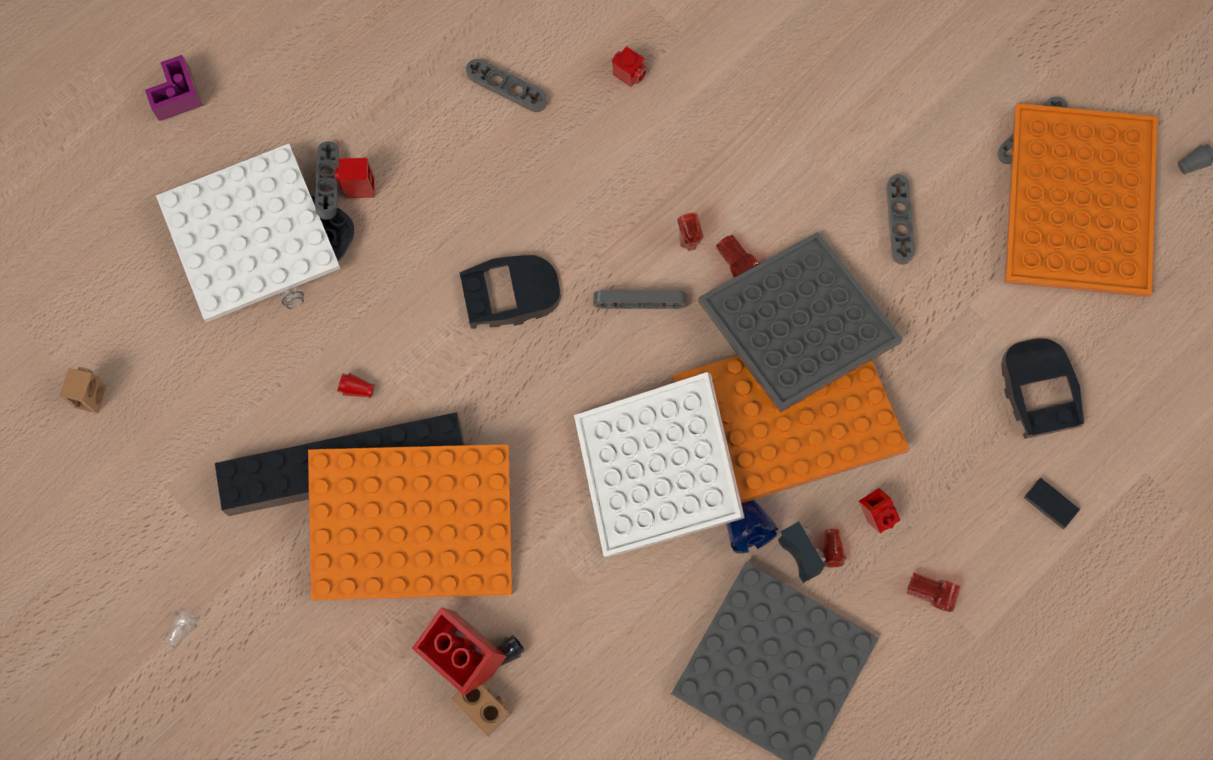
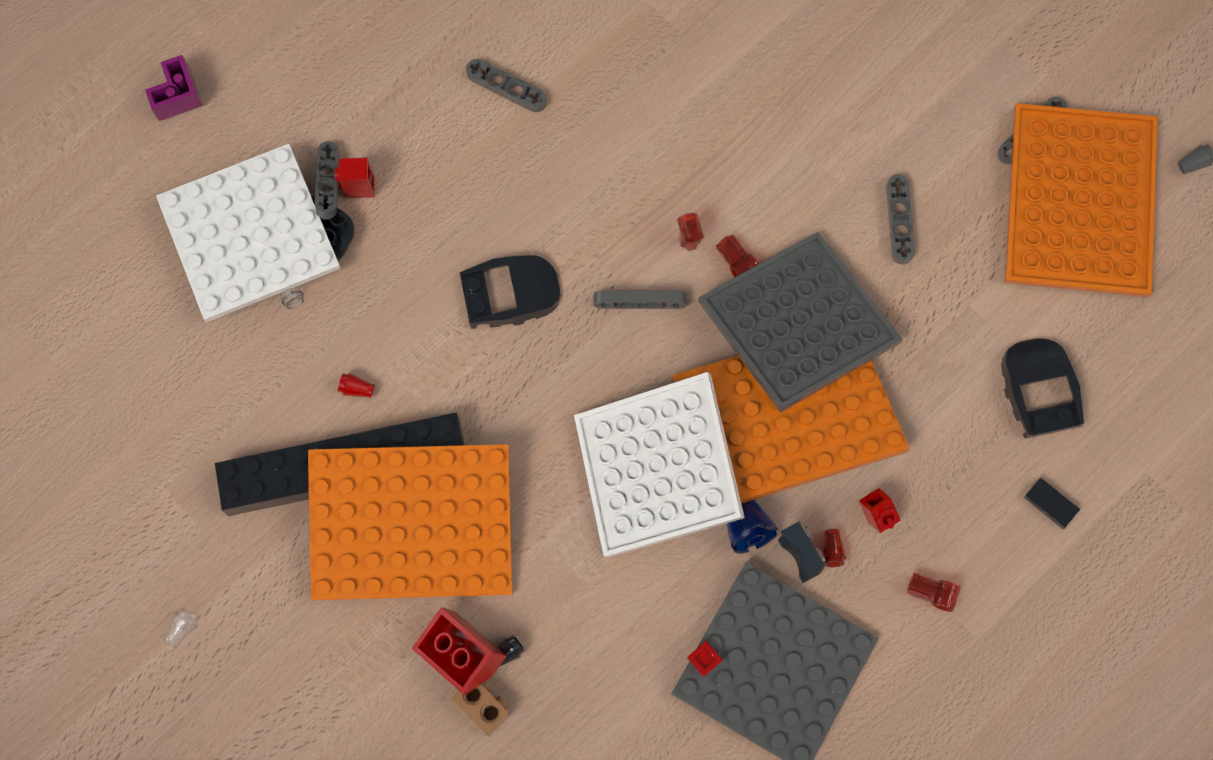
medium nougat brick [59,367,107,413] -> none
red brick [612,46,648,87] -> none
none -> red tile [687,641,723,677]

